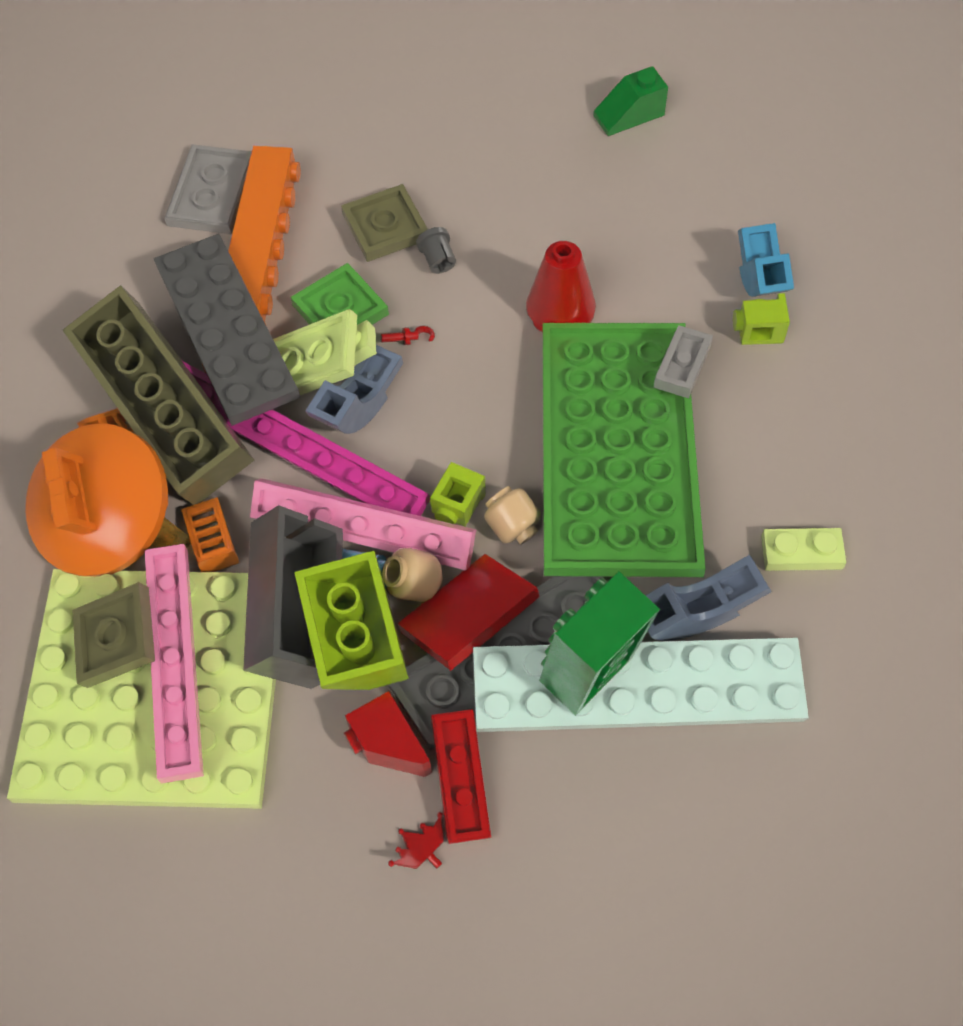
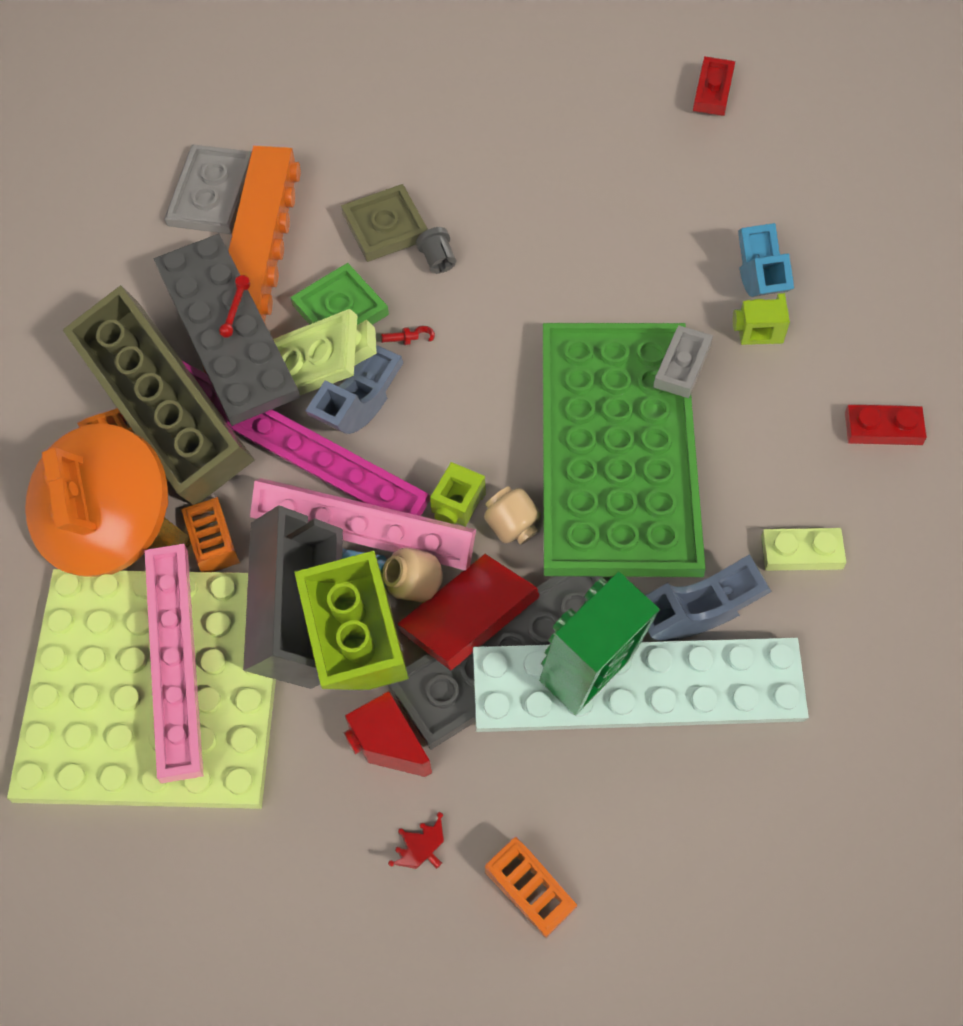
olive plate [73,582,155,688] -> none
red tile [431,709,491,844] -> none
red cone [526,241,596,332] -> none
green slope [593,66,668,136] -> none
none -> red hinge [219,275,250,338]
none -> orange slope [485,837,578,938]
none -> red plate [693,56,736,116]
none -> red plate [845,405,927,445]

